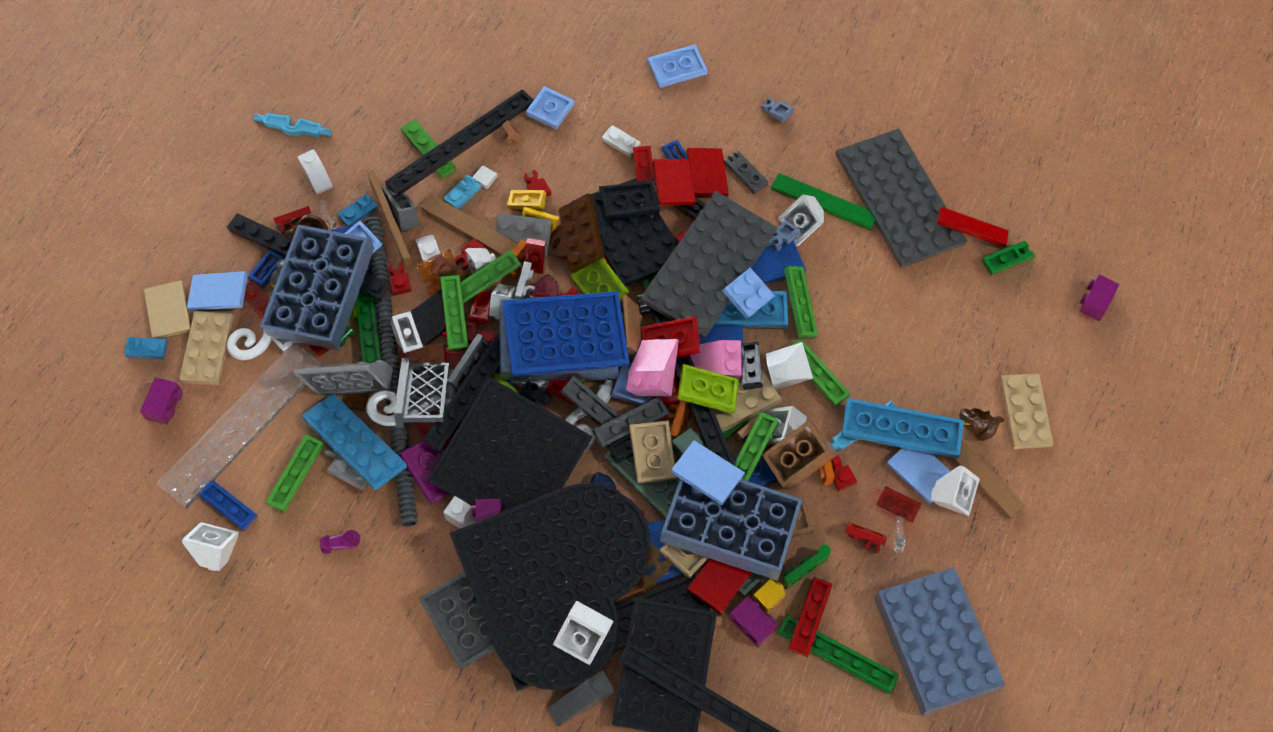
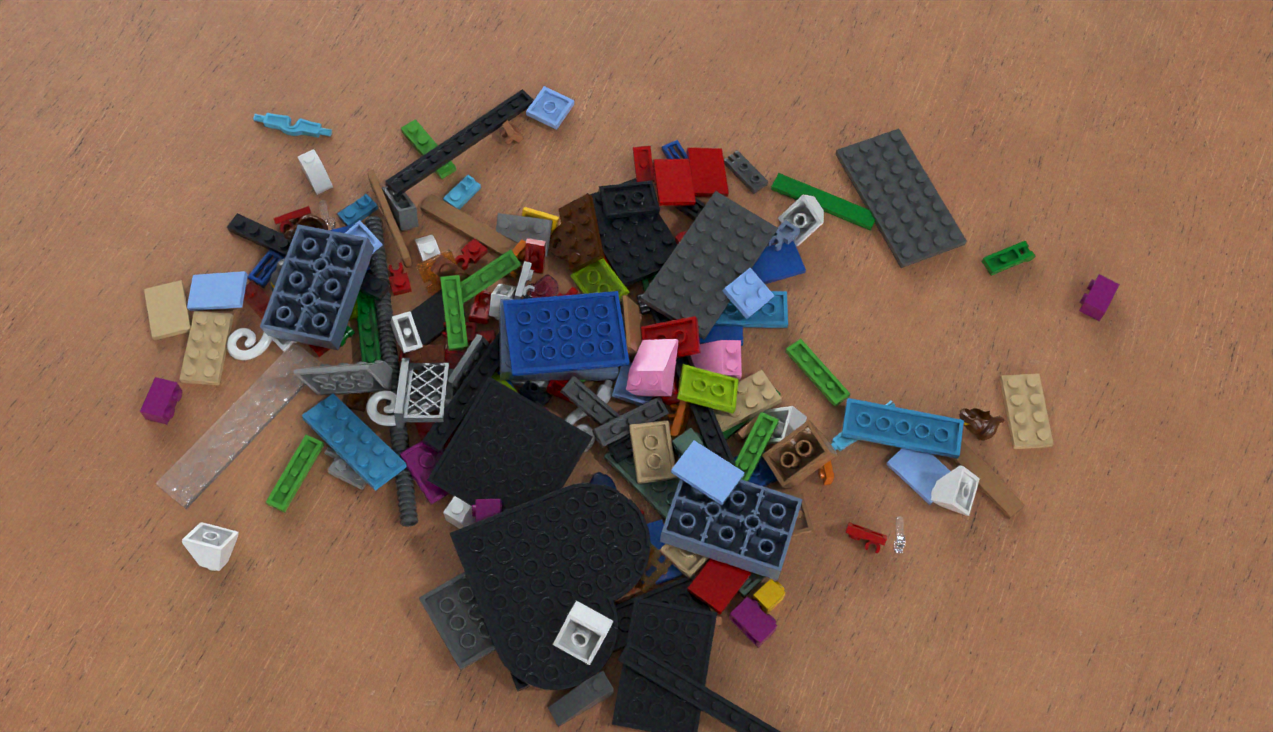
dark azure plate [124,337,168,360] -> none
blue tile [198,479,257,531] -> none
magenta piece [320,530,360,554] -> none
white slope [465,248,496,274] -> none
white tile [472,165,498,189] -> none
yellow plate [507,190,546,210] -> none
red plate [524,170,552,197] -> none
white plate [602,125,641,158] -> none
light blue tile [647,44,708,88] -> none
tile [741,342,763,390] -> none
sand blue plate [761,97,794,123] -> none
white slope [766,342,813,390] -> none
green tile [777,615,899,695] -> none
green plate [782,544,831,590] -> none
bright green plate [784,266,818,338] -> none
red tile [788,577,833,657] -> none
red plate [831,455,857,491] -> none
sand blue brick [874,567,1005,716] -> none
clear red plate [876,486,922,523] -> none
red tile [937,206,1009,248] -> none

